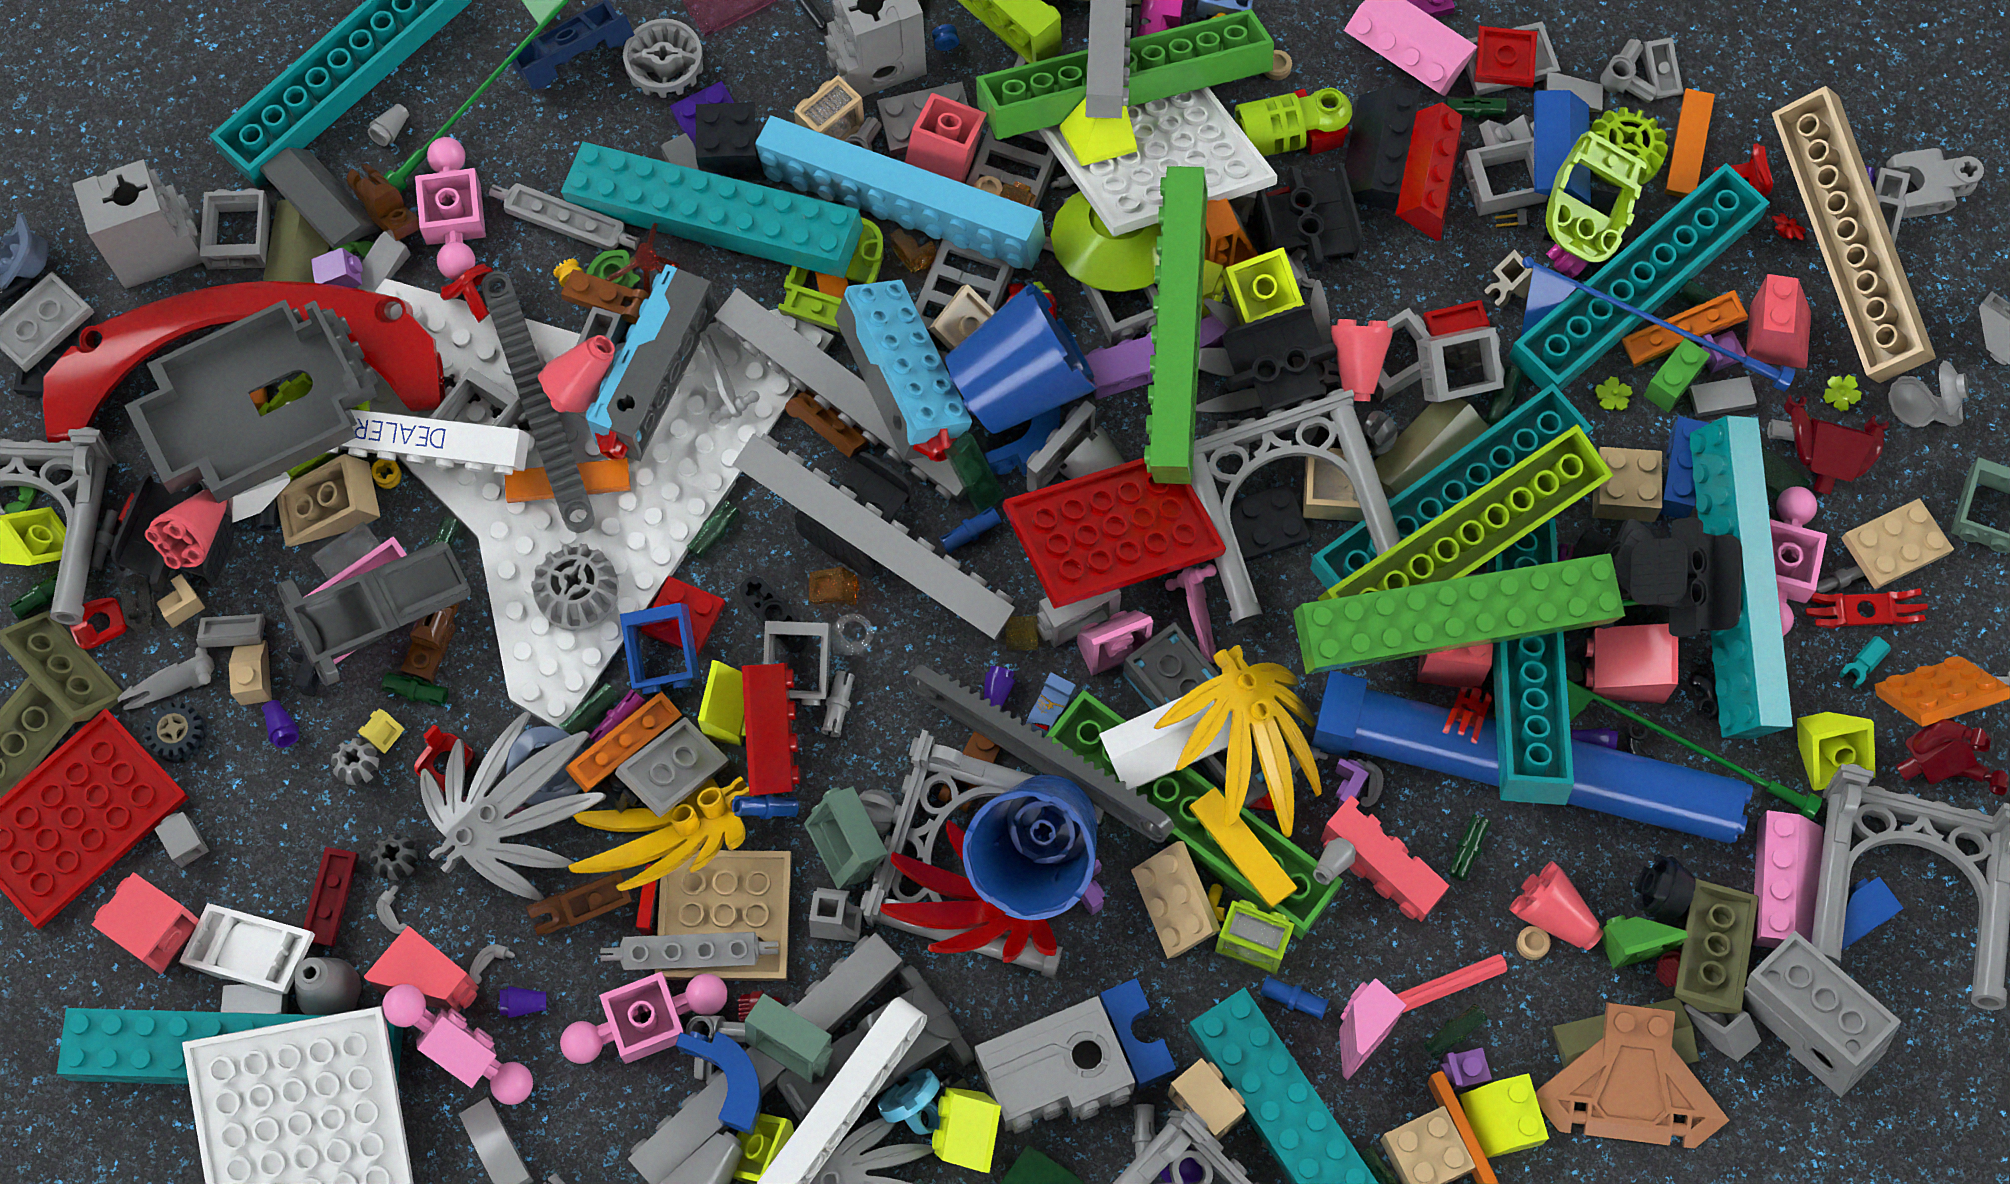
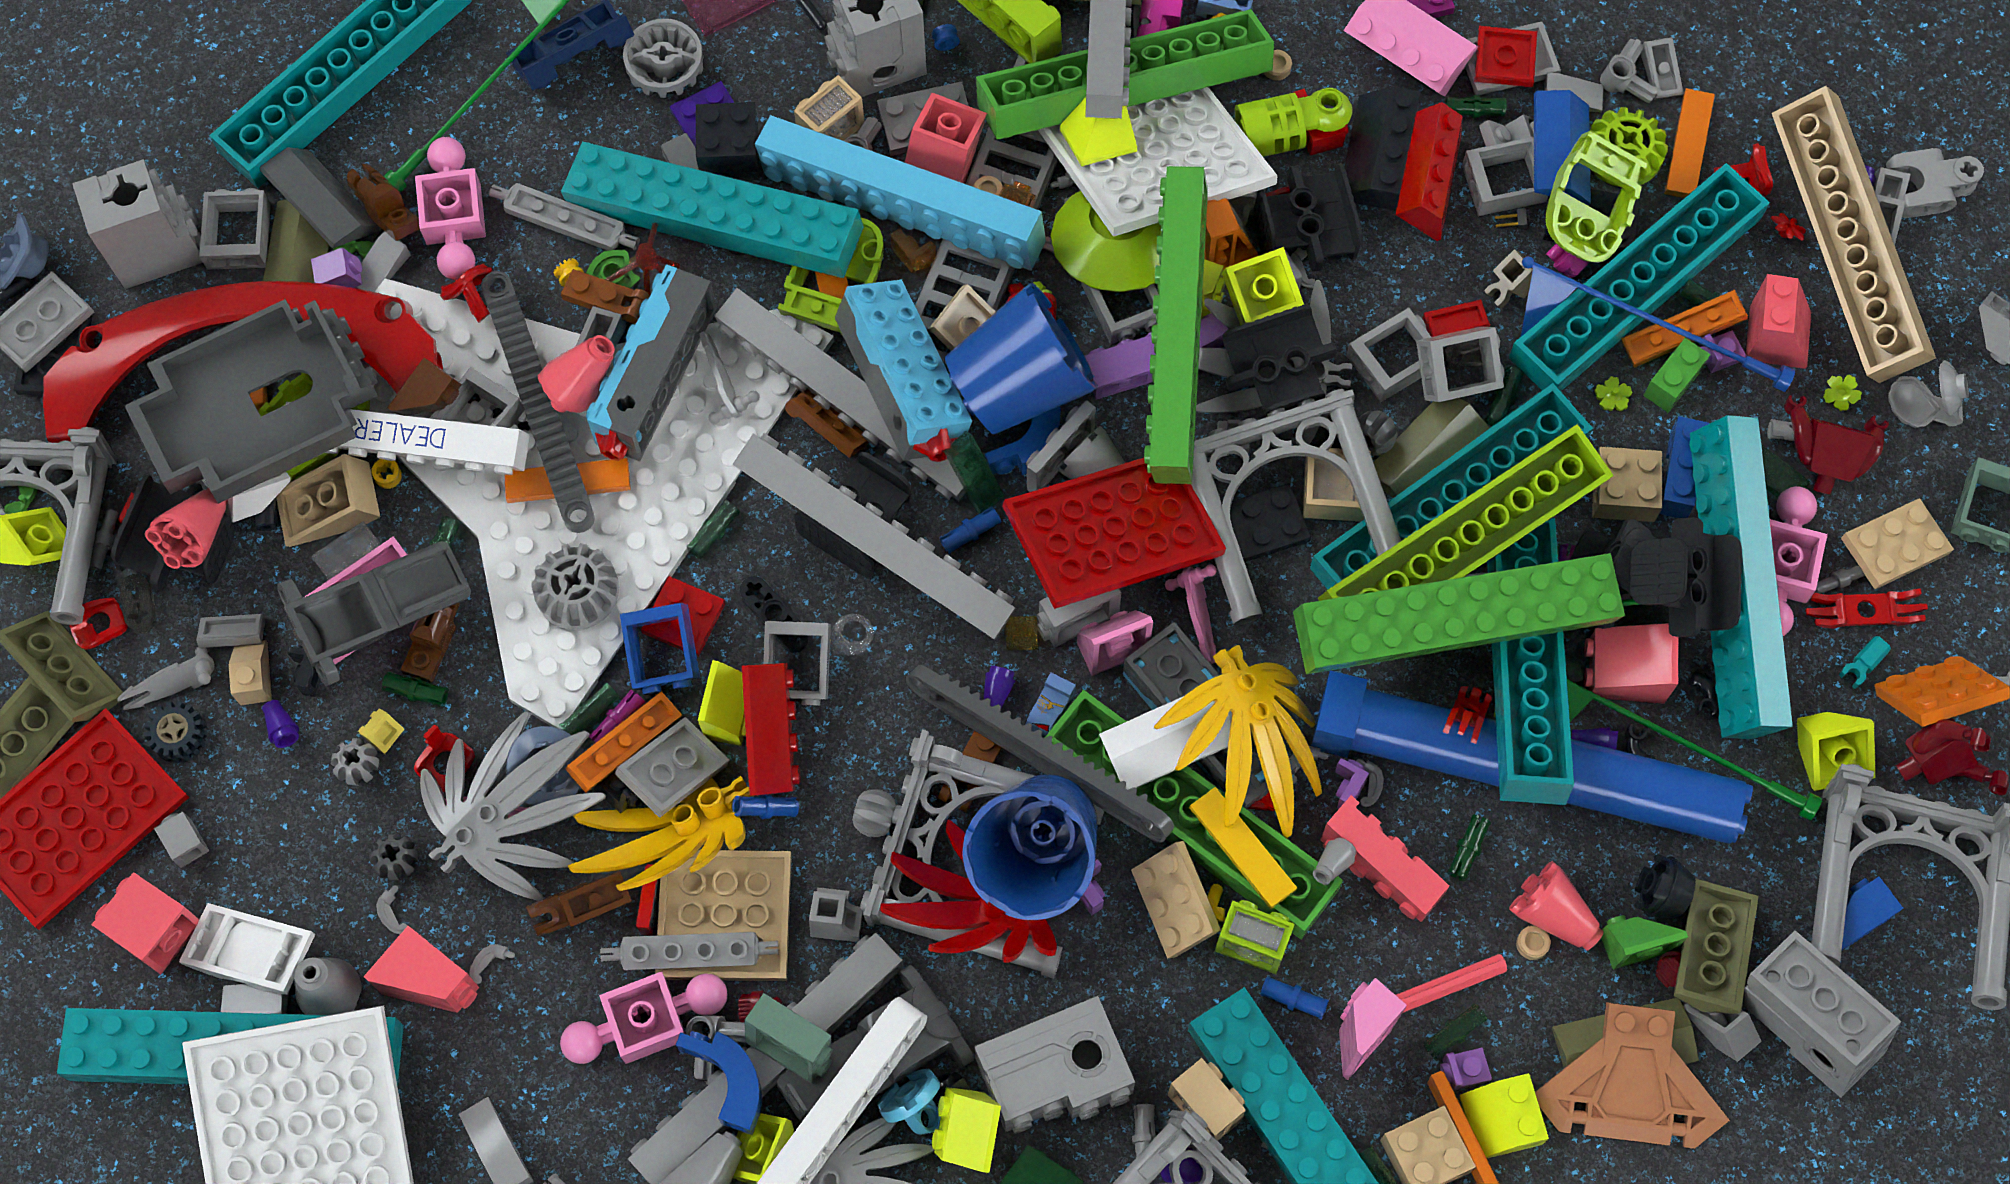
dark green pin [8,572,58,620] -> none
tan panel [157,574,205,628] -> none
dark red plate [303,847,359,949] -> none
light grey cone [368,104,409,146] -> none
bright pink brick [382,984,533,1105] -> none
dark purple cone [500,986,546,1019] -> none
sand green window [804,786,888,890] -> none
clear orange bracket [809,567,859,605] -> none
light grey pin [821,671,855,737] -> none
blue arch [1100,978,1176,1090] -> none
coral cone [1331,319,1393,402] -> none
coral slope [1417,643,1493,689] -> none
light grey tile [1688,376,1757,417] -> none
bright pink slope [1751,810,1824,948] -> none
none -> reddish brown slope [387,358,462,416]

